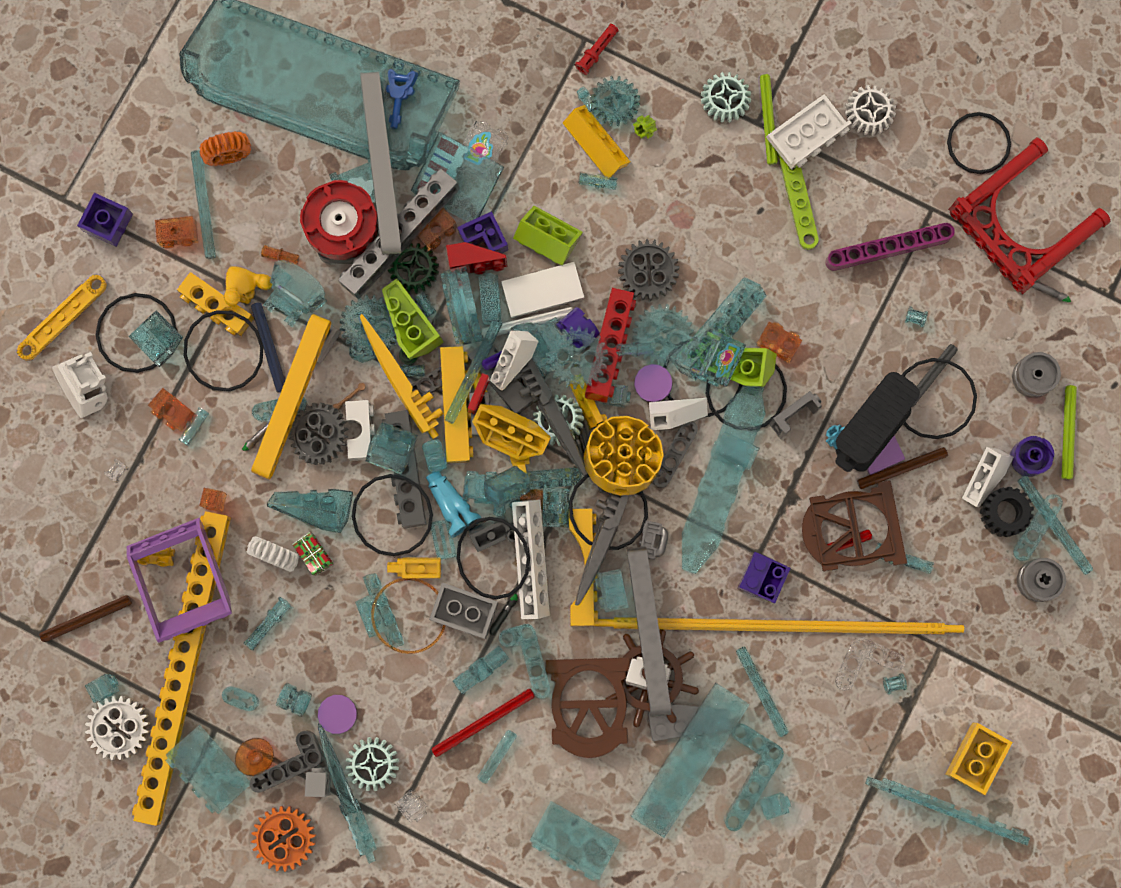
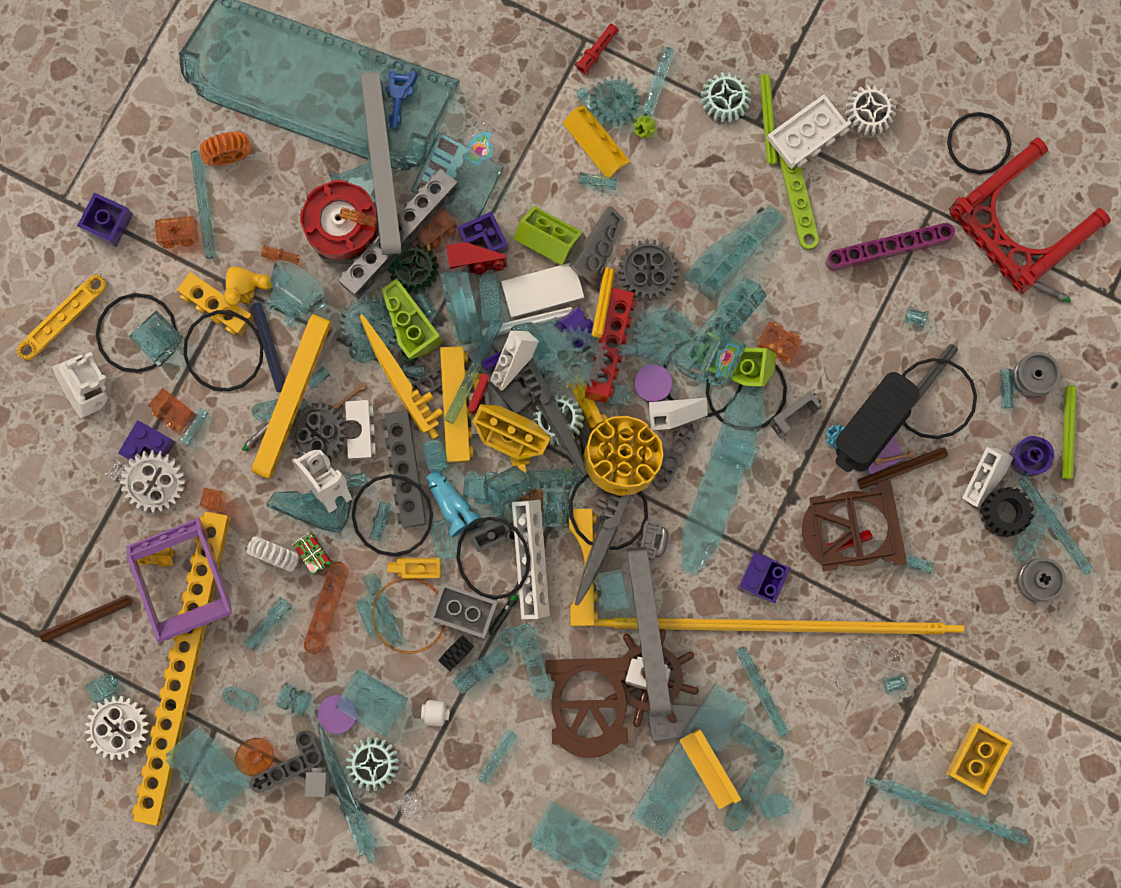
orange gear [251,806,316,872] -> none
clear light blue slope [365,422,418,474] -> none
red axle [431,689,535,757] -> none
none -> dark purple brick [118,420,175,461]
none -> white gear [120,450,185,512]
none -> white piece [292,450,352,513]
none -> clear orange beam [304,561,349,654]
none -> clear light blue pin [308,366,330,389]
none -> clear light blue slope [336,669,408,737]
none -> clear orange axle [340,207,378,227]
none -> clear light blue bush [346,471,367,489]
none -> clear light blue pin [369,501,392,541]
none -> white head [421,700,450,727]
none -> black tyre [438,635,474,672]
none -> flat silver wing [569,206,624,290]
none -> yellow axle [592,267,615,339]
none -> clear light blue axle [642,47,674,116]
none -> yellow panel [680,728,741,809]
none -> clear light blue wedge [683,205,785,301]
none -> medium nougat hinge [875,451,914,465]
none -> clear light blue pin [999,369,1015,408]

